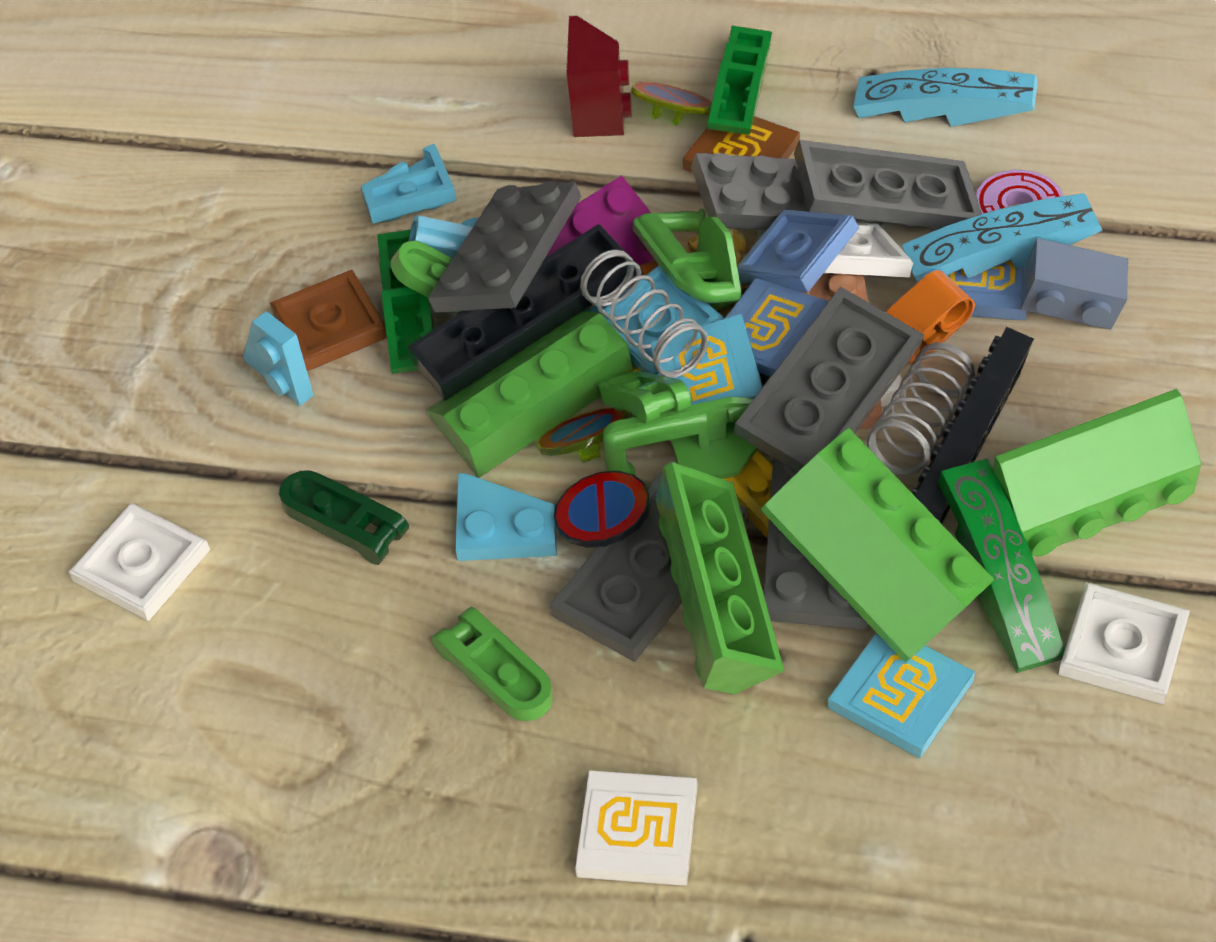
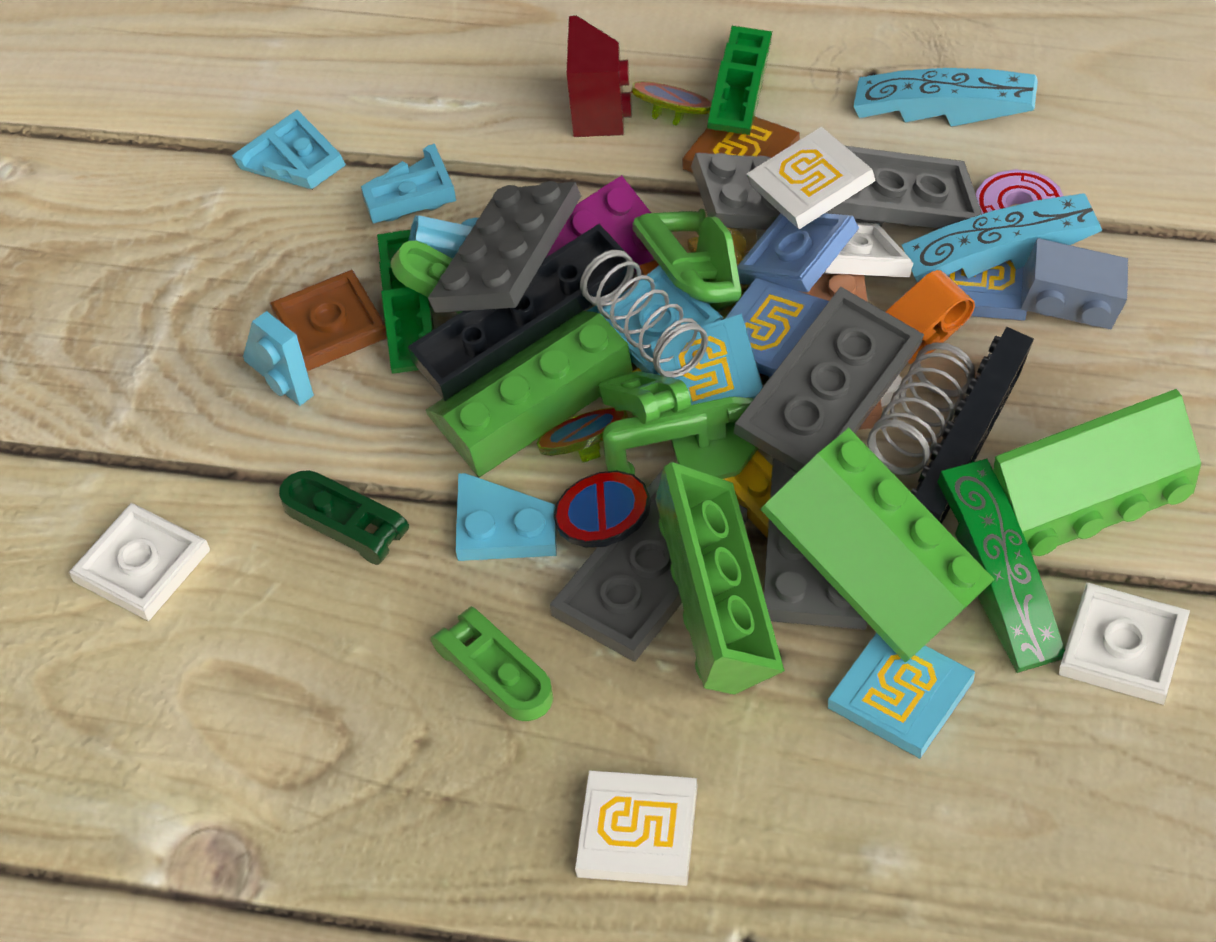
none -> medium azure wing [232,109,346,189]
none -> white tile [747,126,875,229]

